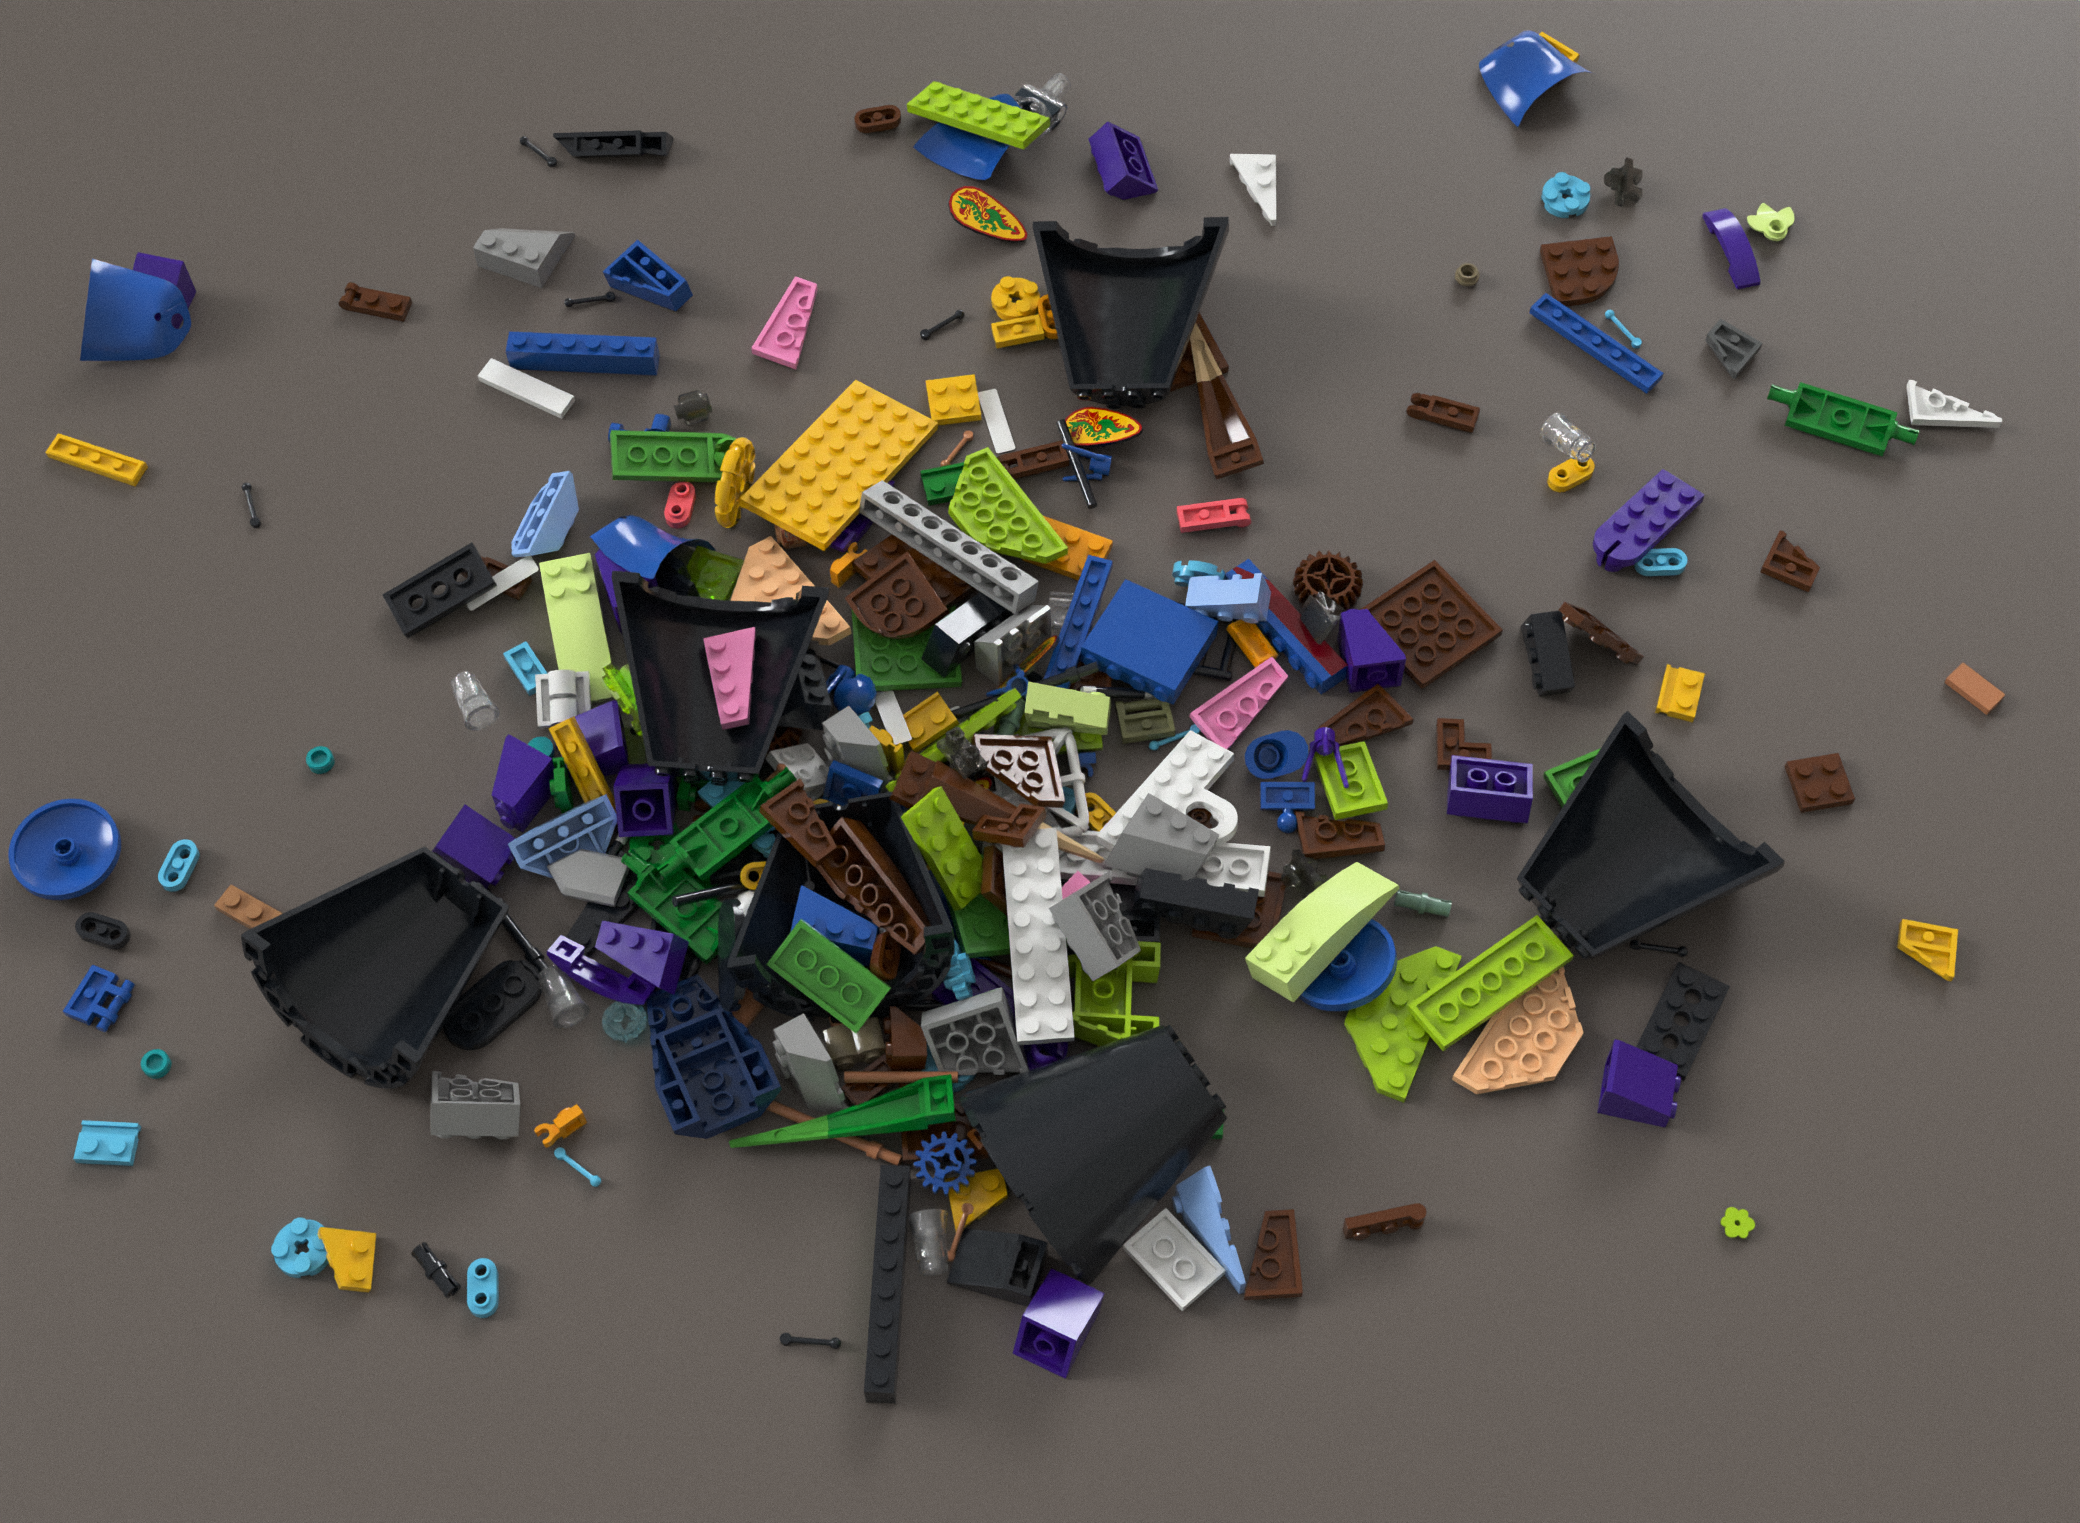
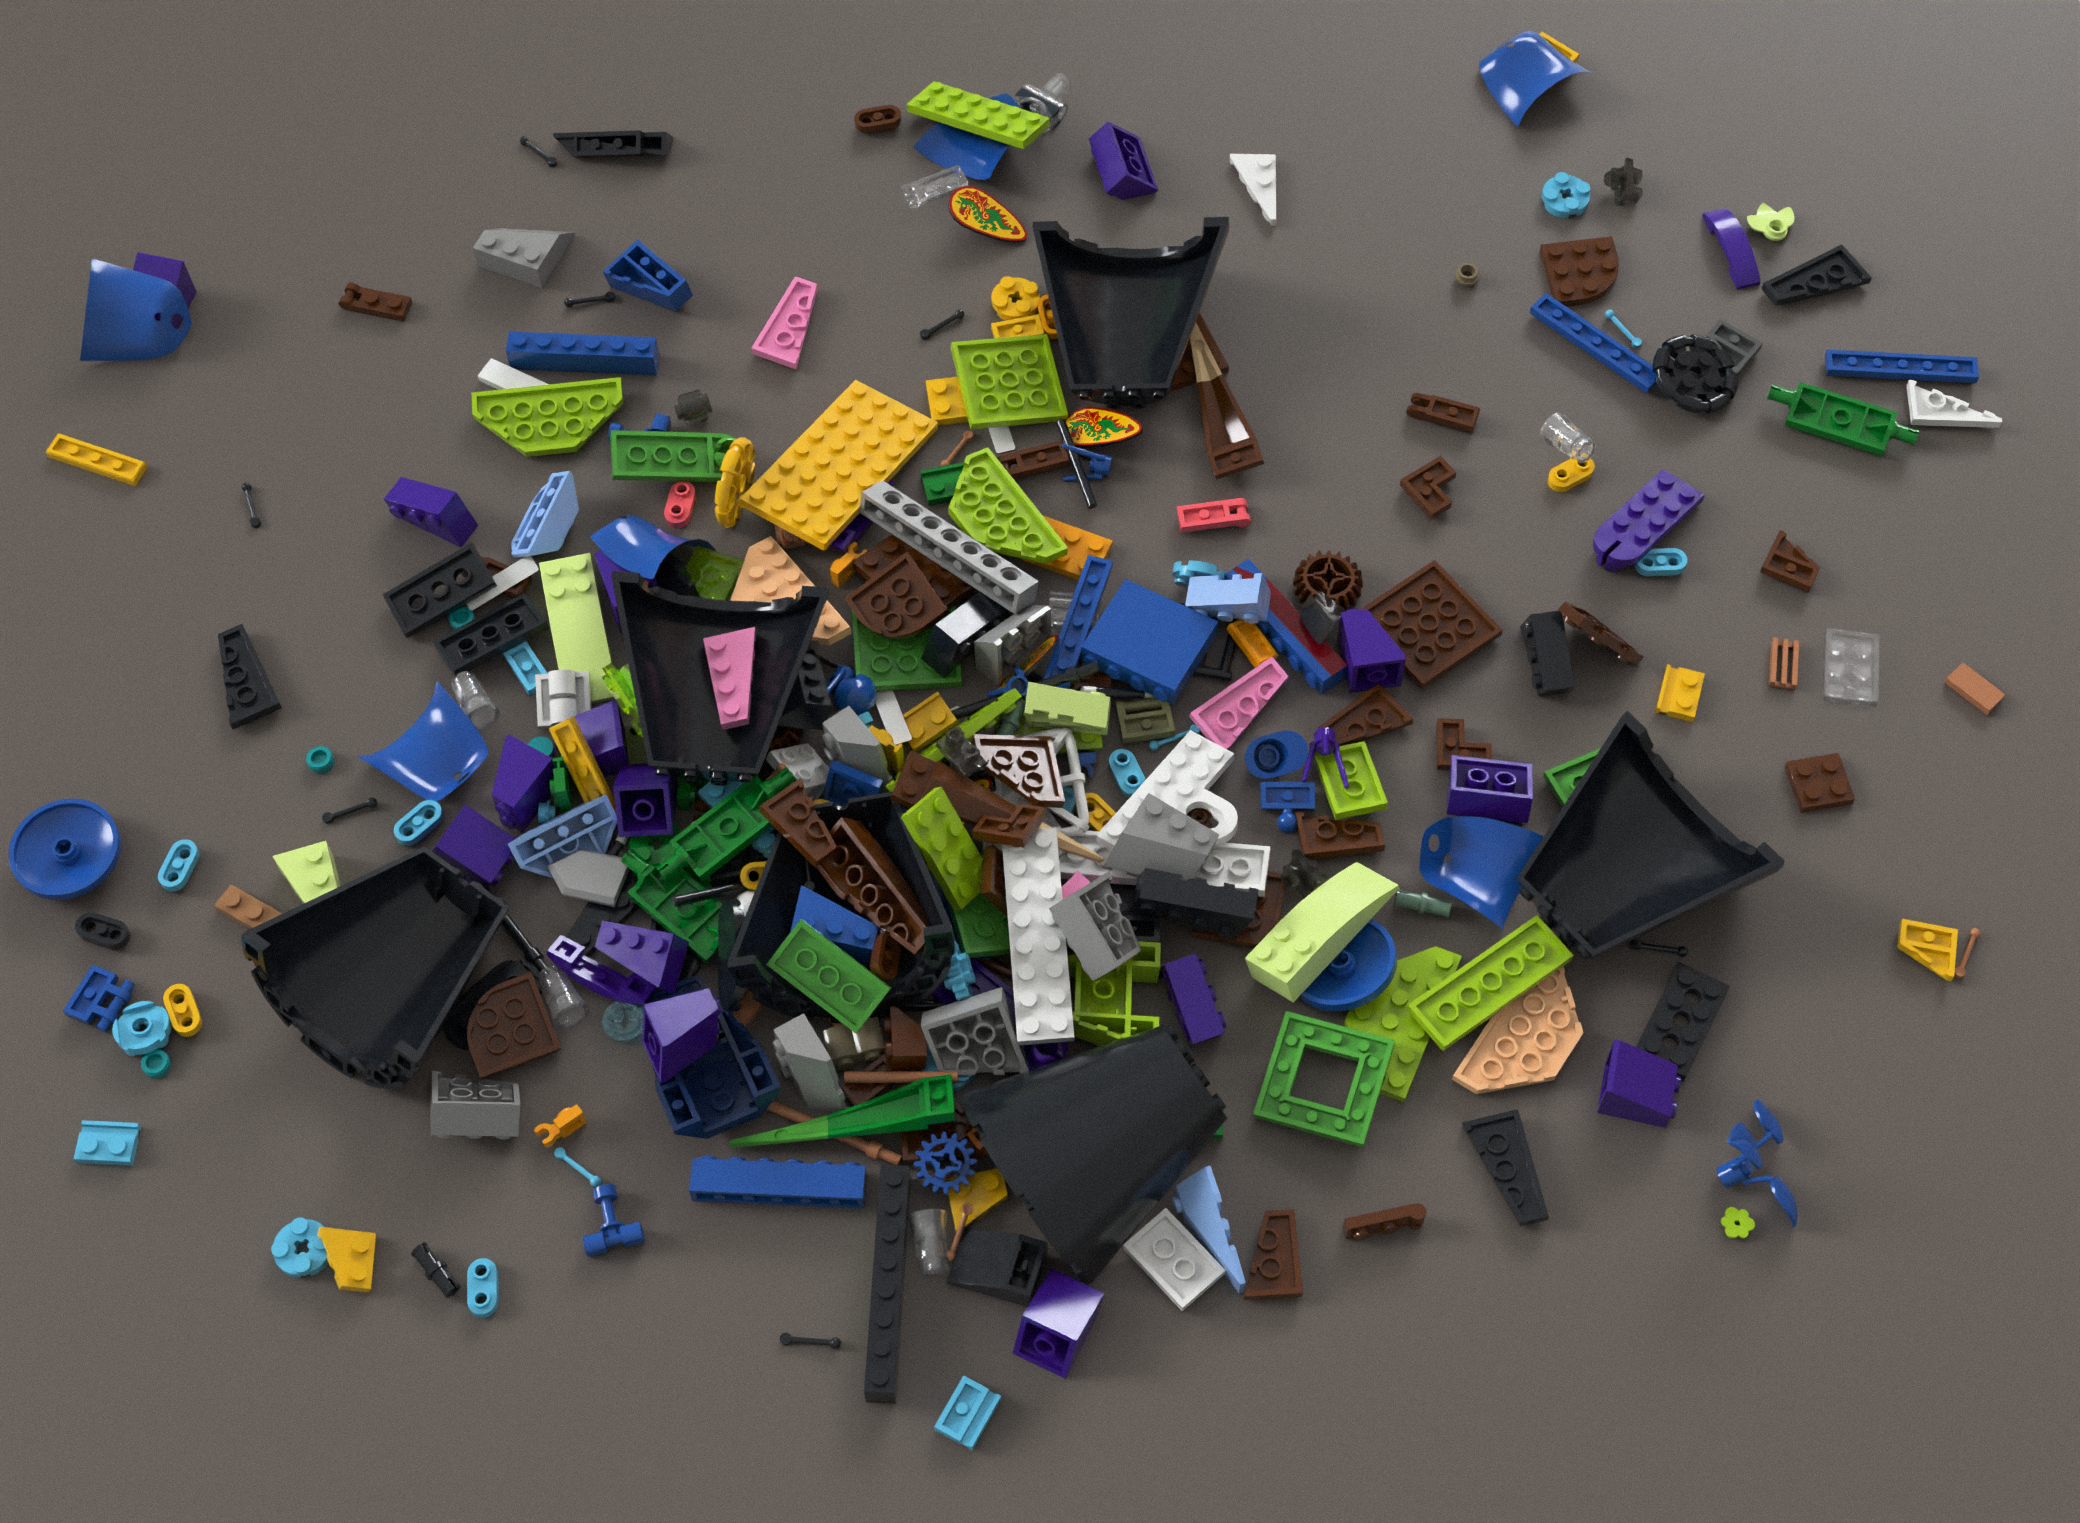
none -> medium azure plate [112,1001,172,1056]
none -> yellow plate [163,984,202,1037]
none -> black wing [218,624,282,730]
none -> yellowish green wedge [272,841,340,904]
none -> black hinge [322,797,377,824]
none -> blue piece [357,681,488,801]
none -> dark purple wedge [384,477,478,548]
none -> medium azure plate [394,800,443,846]
none -> black plate [433,593,549,678]
none -> teal tile [449,607,476,631]
none -> reddish brown plate [467,972,561,1081]
none -> lime plate [471,377,624,457]
none -> medium azure plate [538,800,556,824]
none -> blue bar [583,1184,645,1257]
none -> dark purple slope [642,988,721,1083]
none -> blue brick [689,1155,867,1209]
none -> clear hinge [900,165,968,208]
none -> medium azure plate [934,1375,1001,1451]
none -> lime plate [950,334,1068,430]
none -> medium azure plate [1109,749,1146,798]
none -> dark purple wedge [1159,953,1226,1047]
none -> bright green plate [1253,1011,1395,1148]
none -> reddish brown plate [1400,456,1456,520]
none -> blue piece [1419,816,1544,930]
none -> black wing [1462,1109,1549,1226]
none -> black plate [1652,334,1738,414]
none -> blue plant [1717,1099,1798,1228]
none -> black wing [1762,244,1872,306]
none -> nougat tile [1769,637,1799,690]
none -> clear plate [1822,628,1880,707]
none -> blue plate [1825,349,1979,383]
none -> nougat hinge [1954,928,1981,979]

